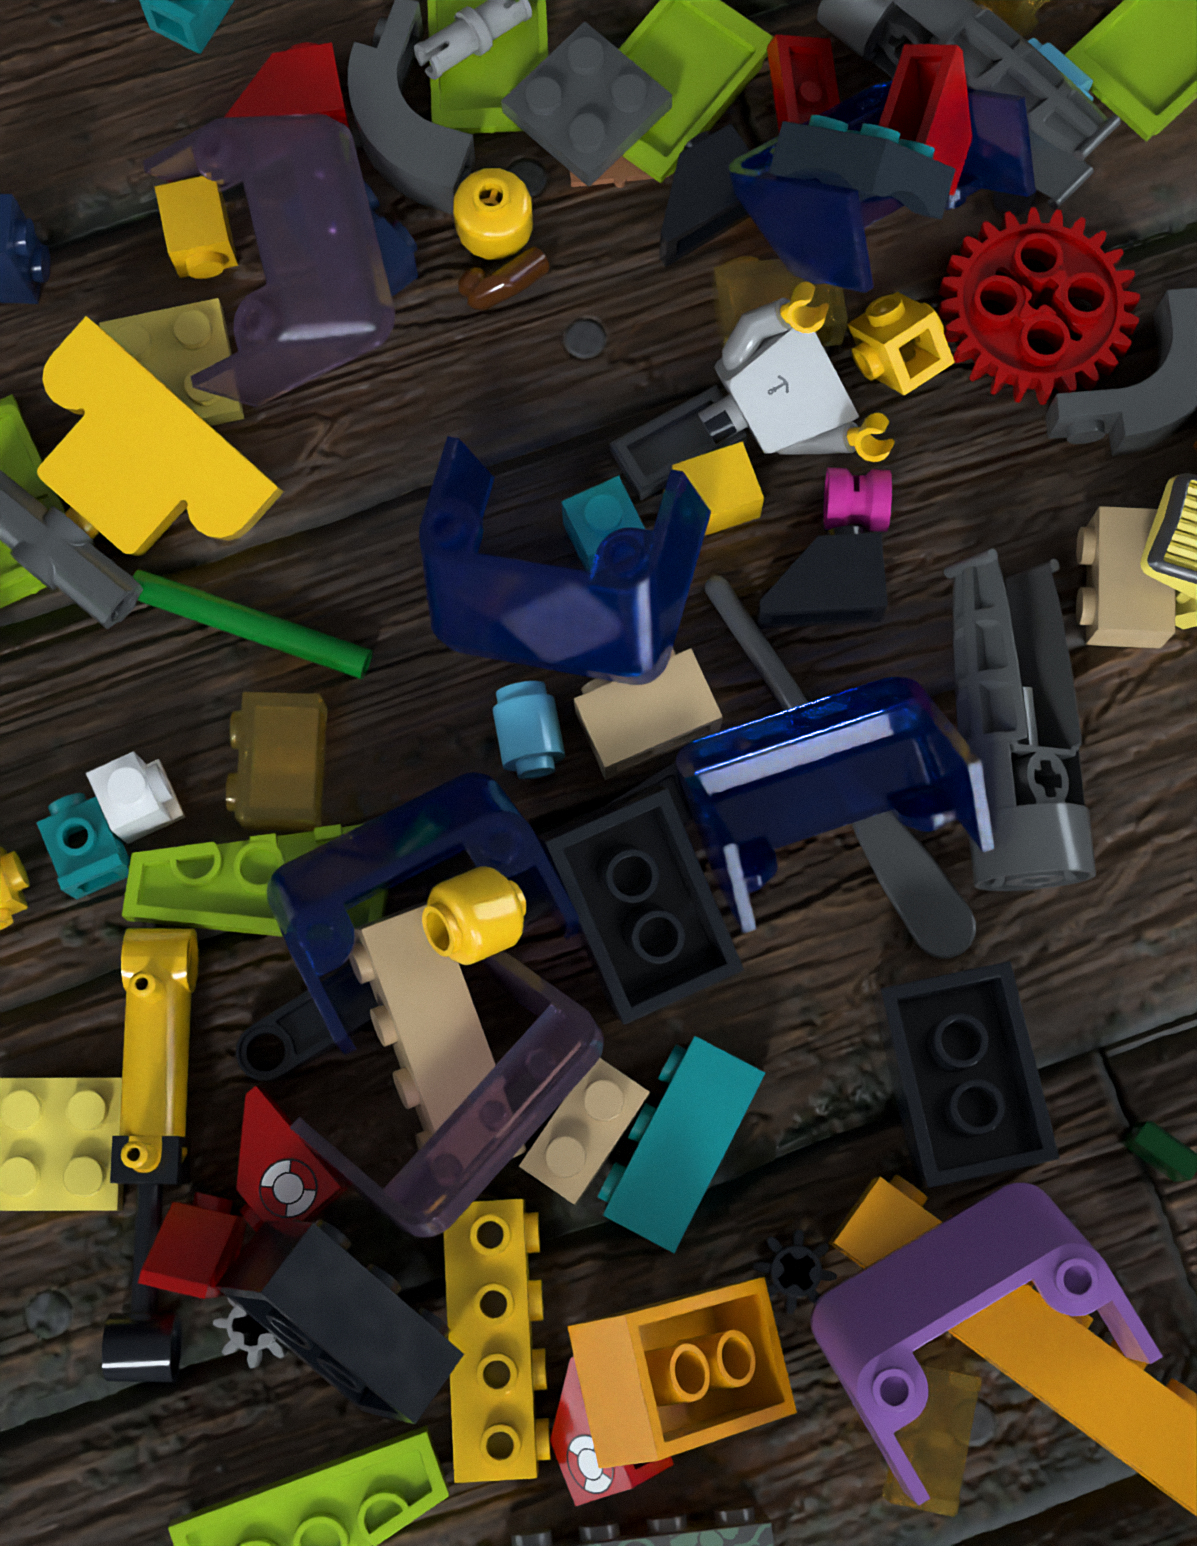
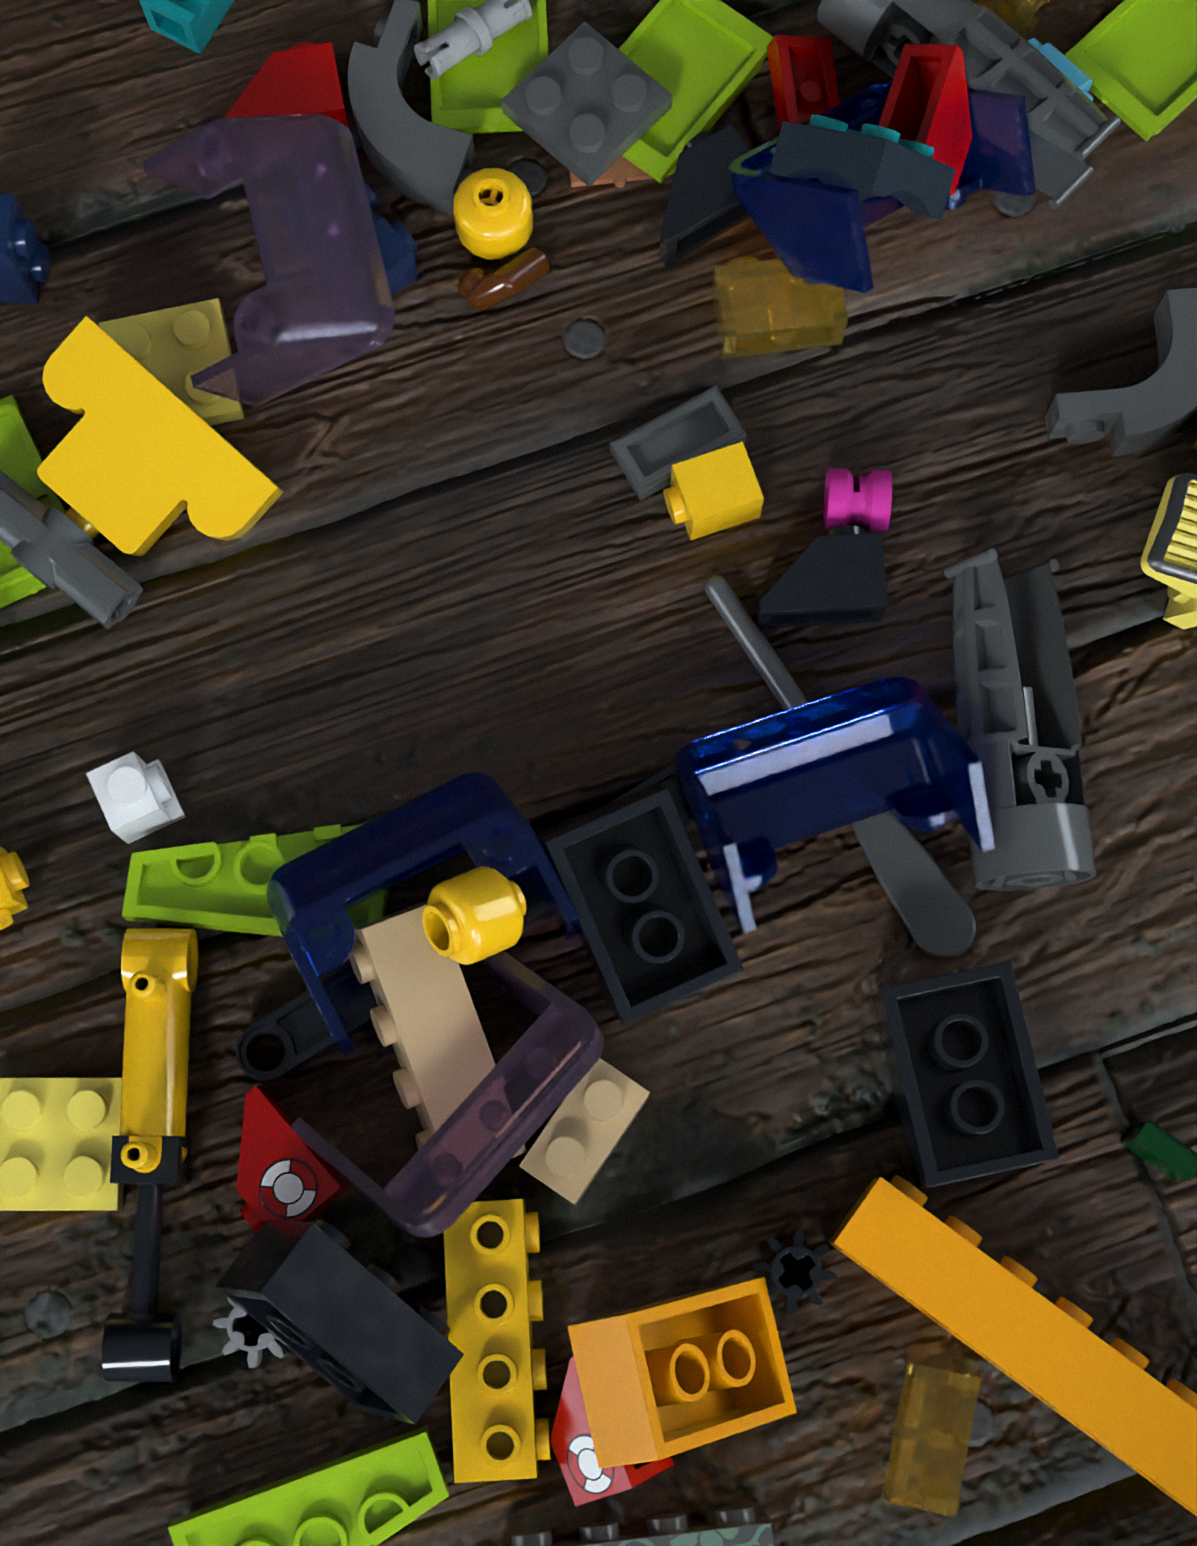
teal brick [36,793,130,900] -> none
green piece [133,569,373,679] -> none
red slope [138,1192,247,1299] -> none
yellow brick [154,173,238,279] -> none
clear yellow brick [226,692,328,831] -> none
clear blue windscreen [419,436,711,685] -> none
medium azure brick [492,681,566,779] -> none
teal brick [561,476,646,578] -> none
tan brick [574,648,723,780] -> none
teal brick [597,1036,765,1253] -> none
torso [698,281,895,462] -> none
medium lavender windscreen [810,1183,1163,1506] -> none
yellow brick [847,291,955,396] -> none
red gear [937,207,1140,405] -> none
tan brick [1076,506,1176,648] -> none

